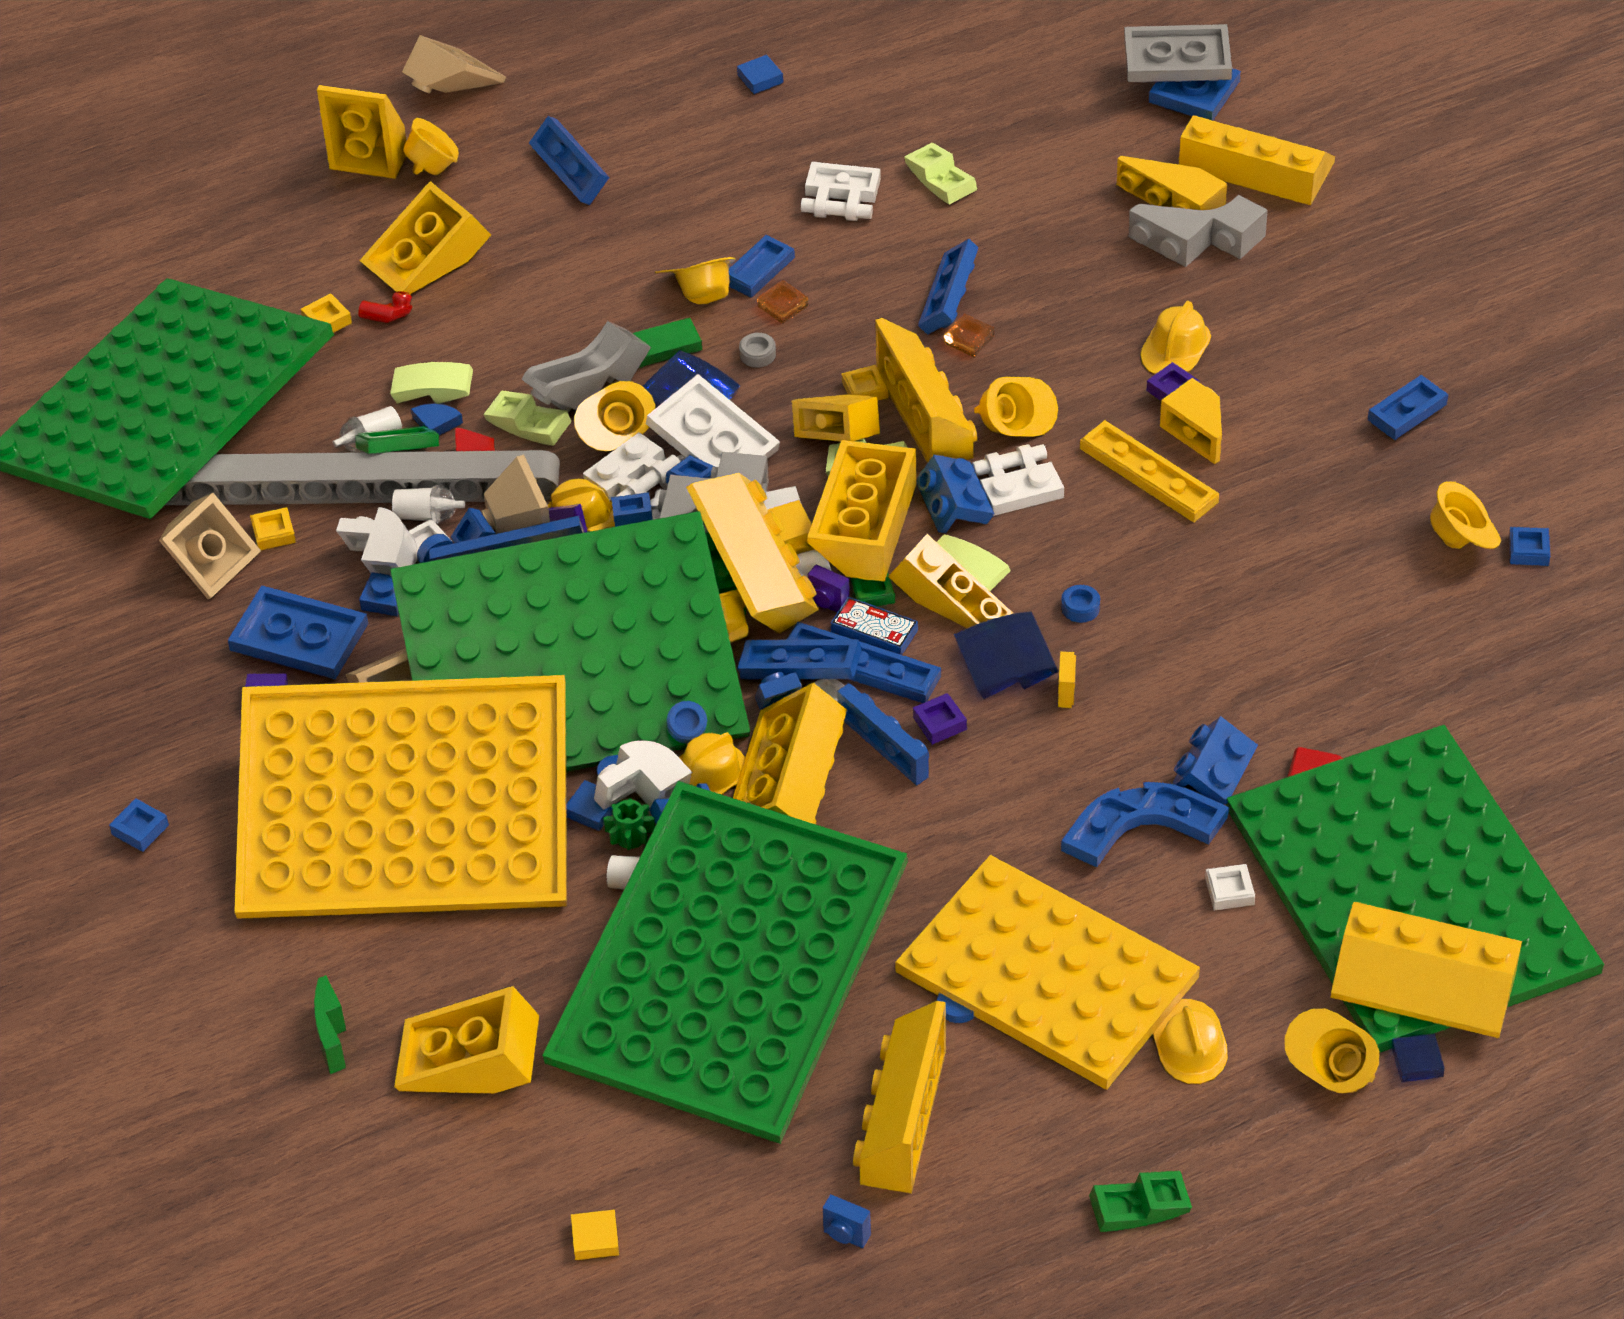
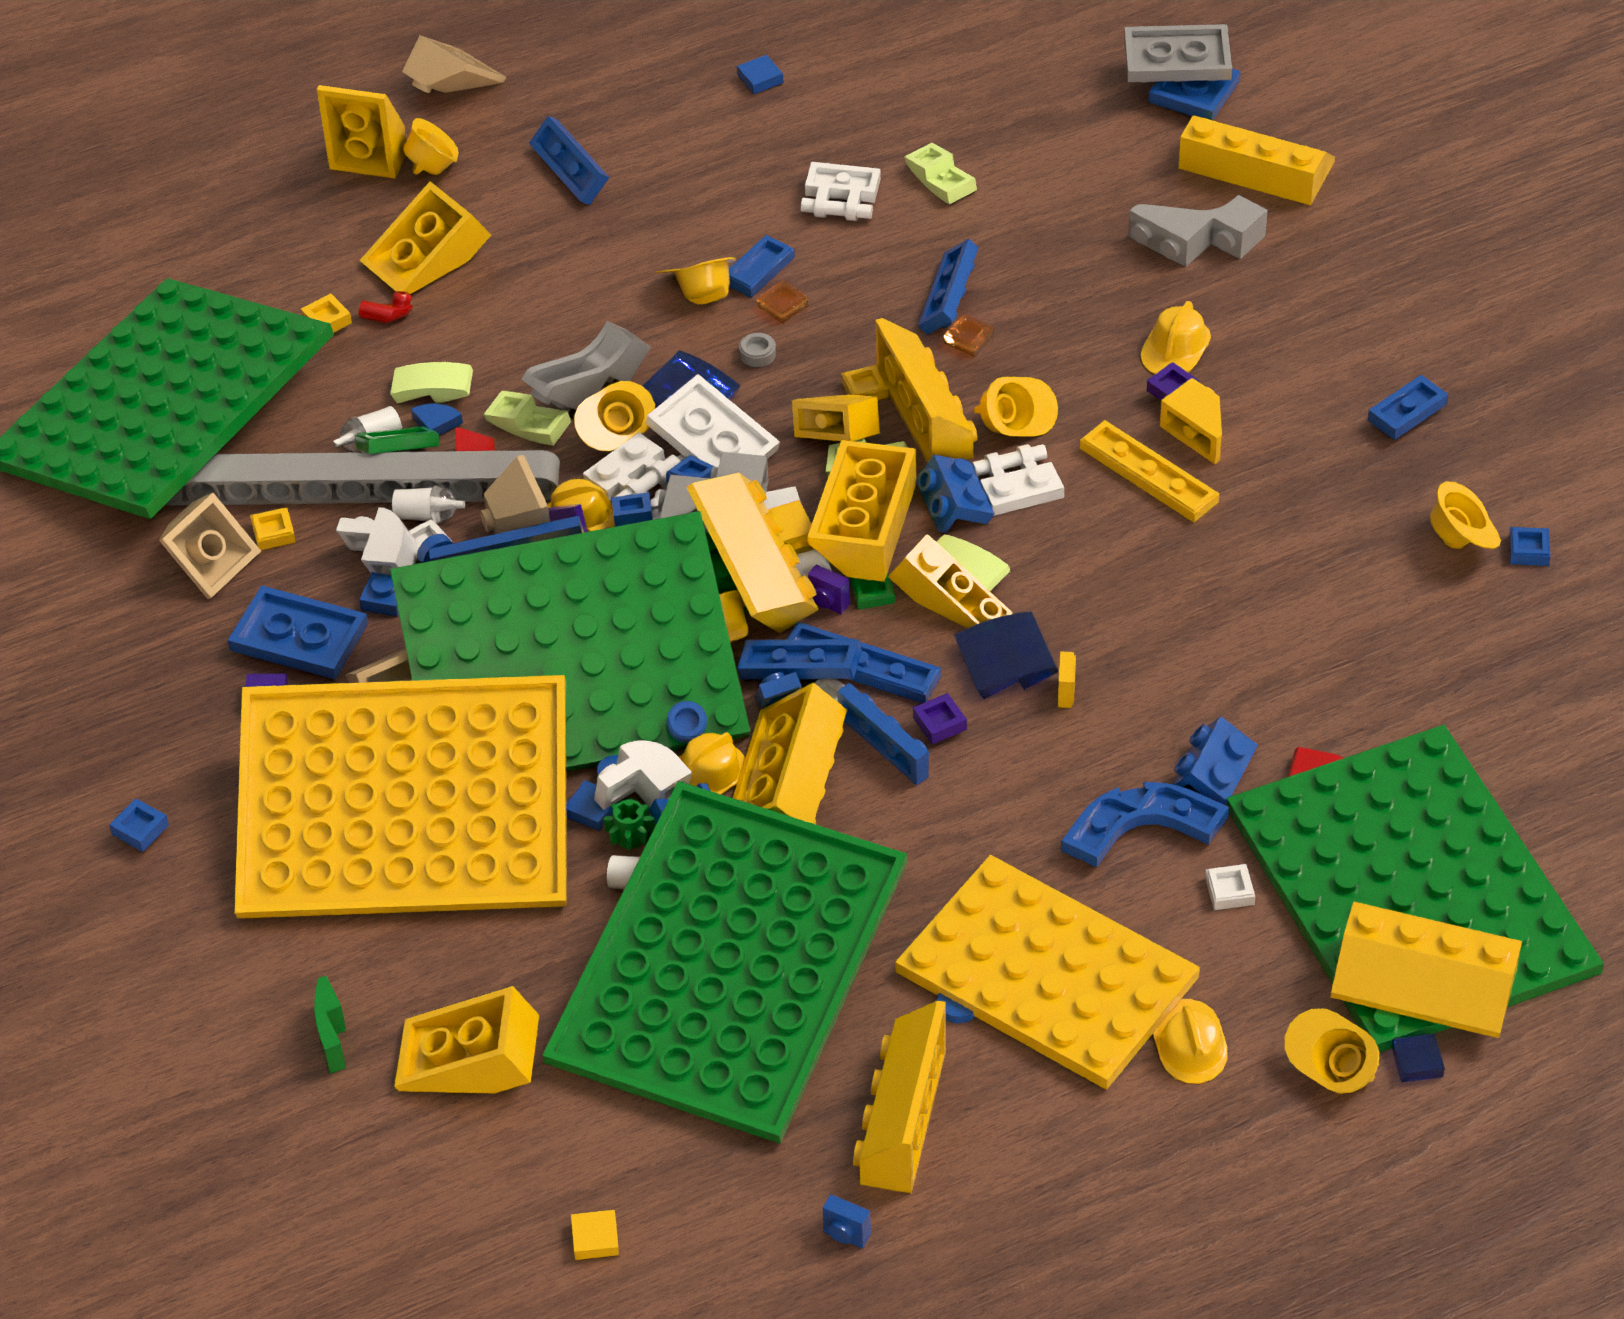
blue tile [451,508,496,543] -> none
green tile [632,317,703,367] -> none
tile [831,597,918,655] -> none
blue tile [1061,585,1100,623] -> none
green slope [1089,1171,1192,1232] -> none
yellow slope [1116,156,1227,210] -> none

